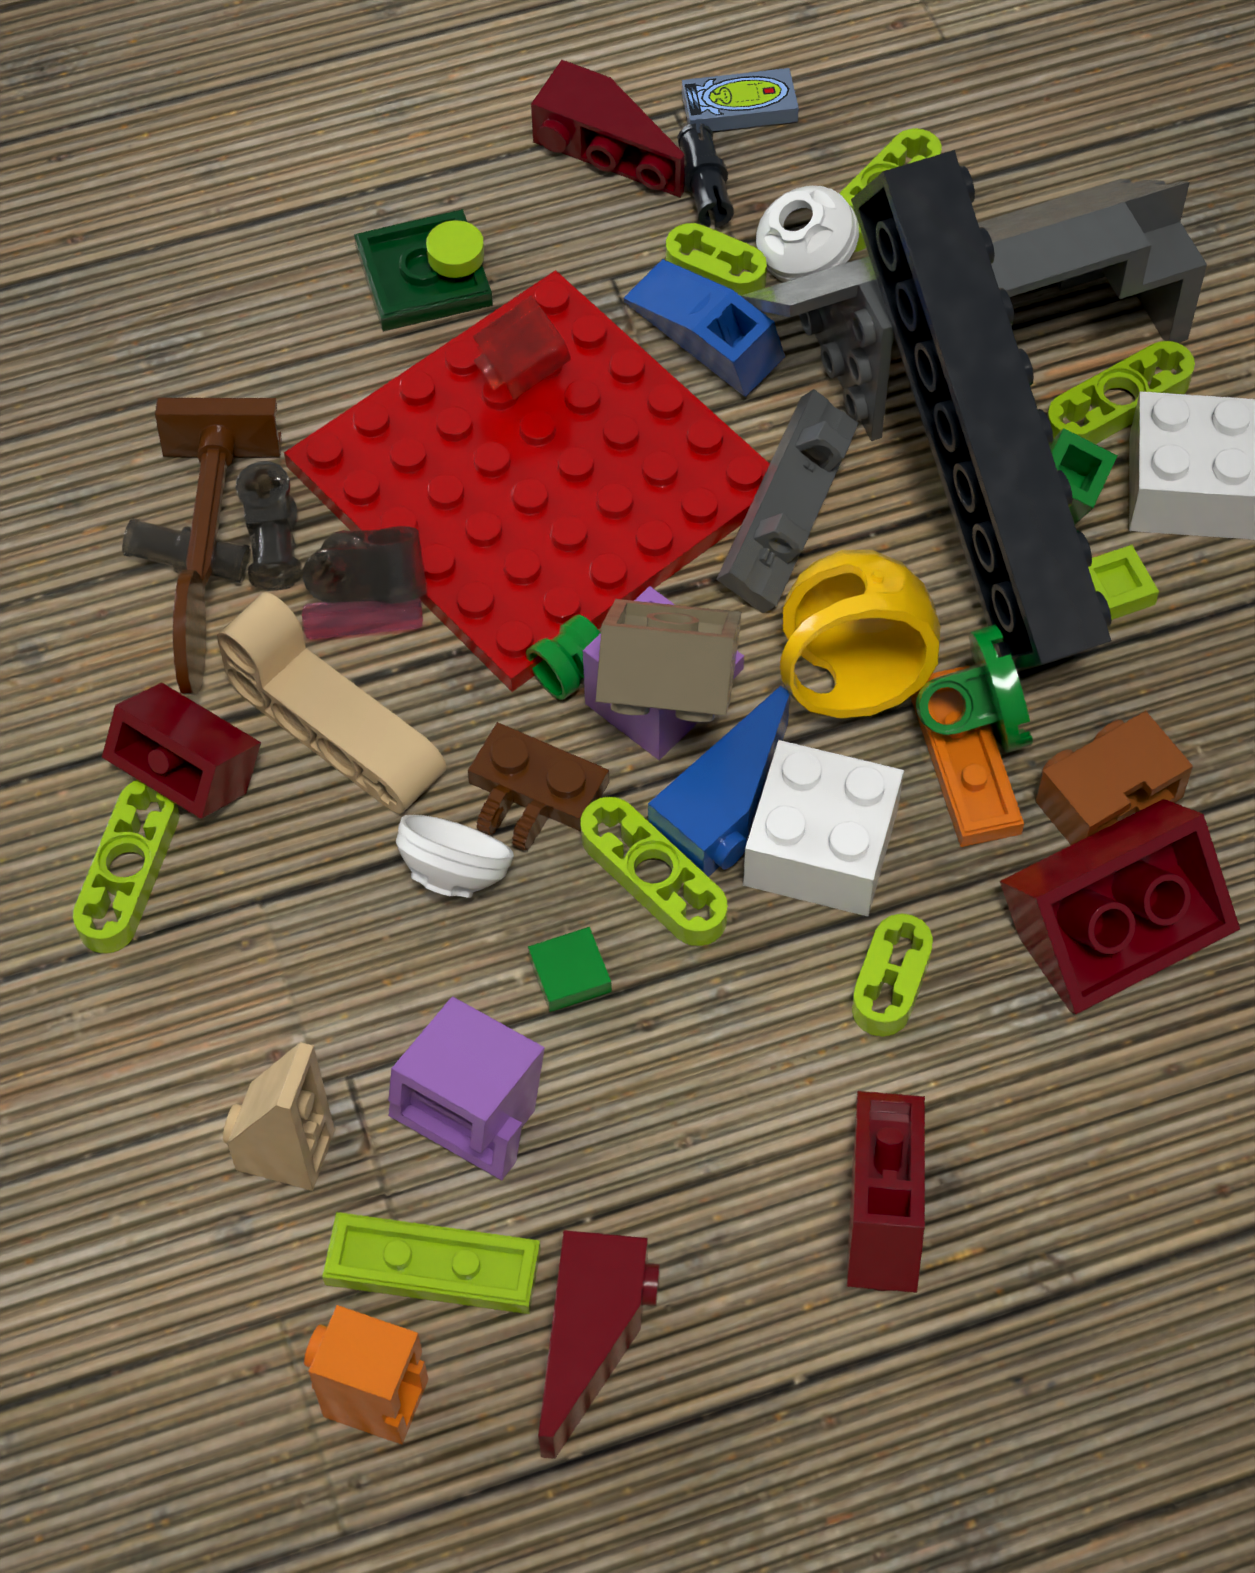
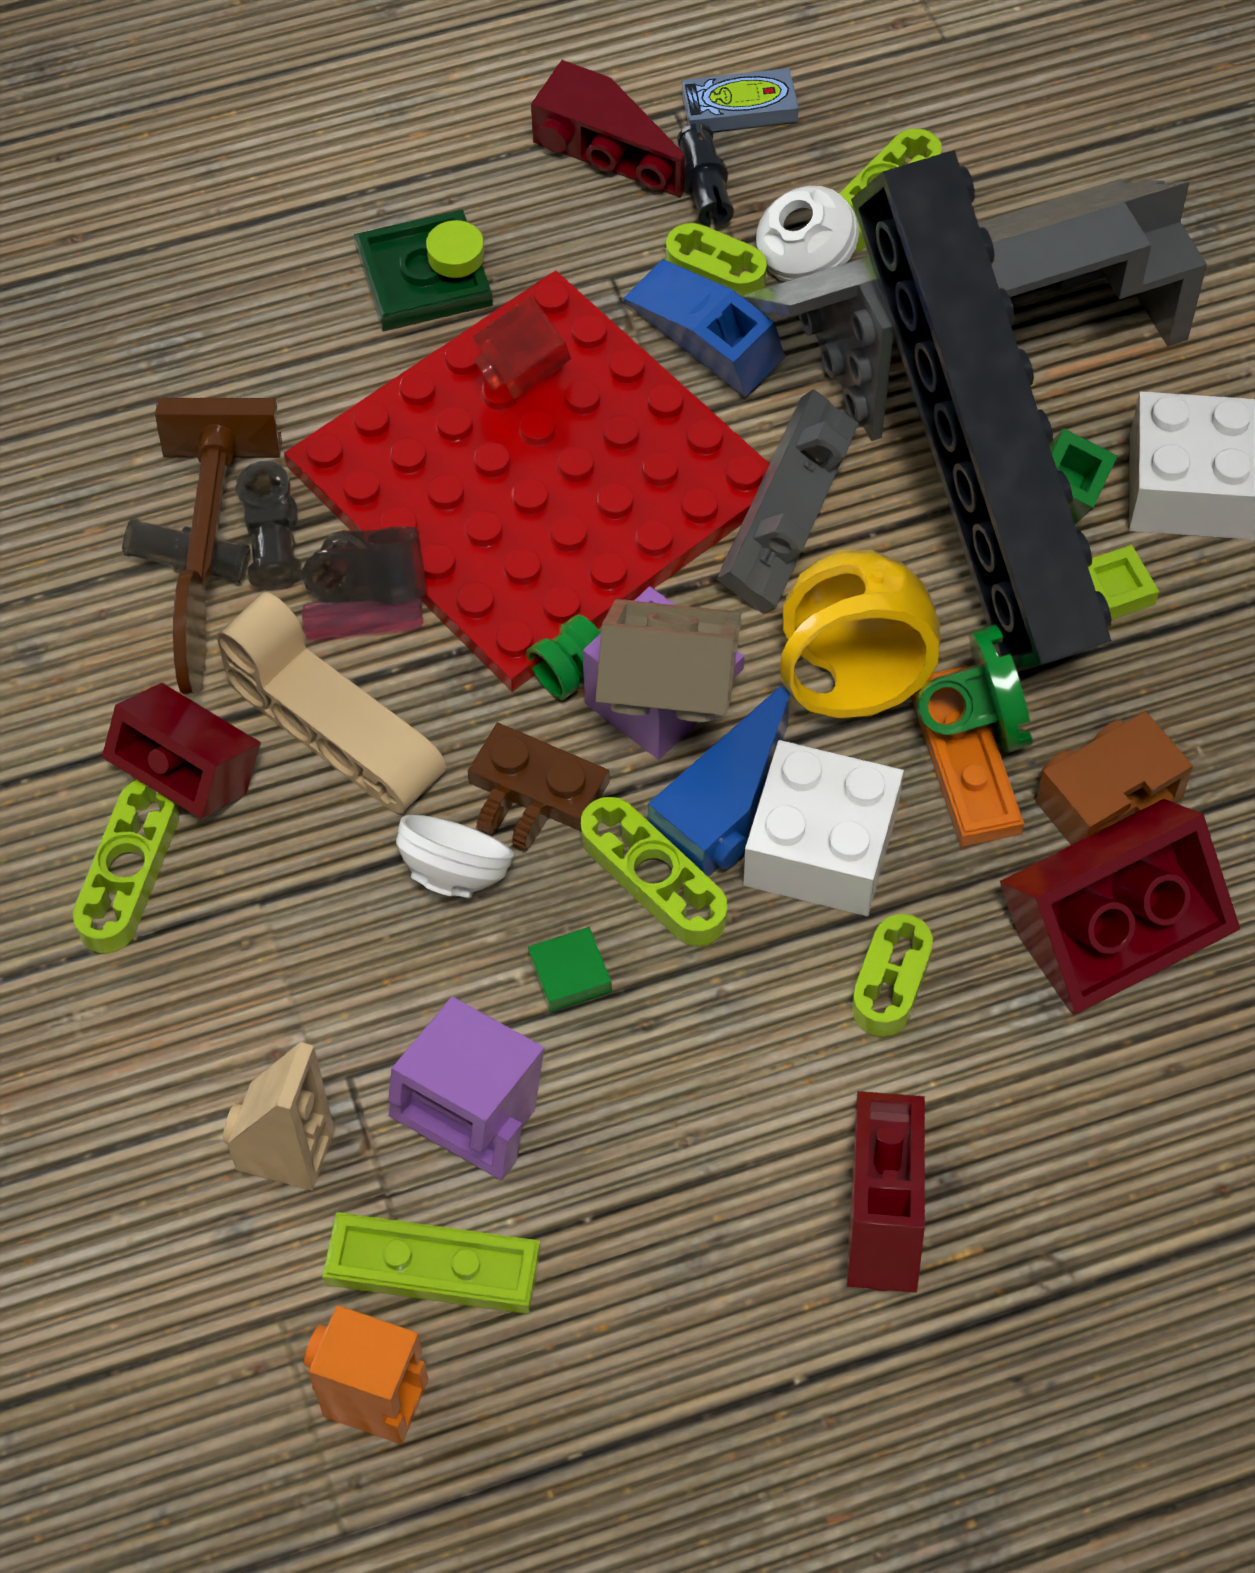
dark red slope [538,1230,660,1459] -> none
lime beam [1047,341,1195,444] -> none

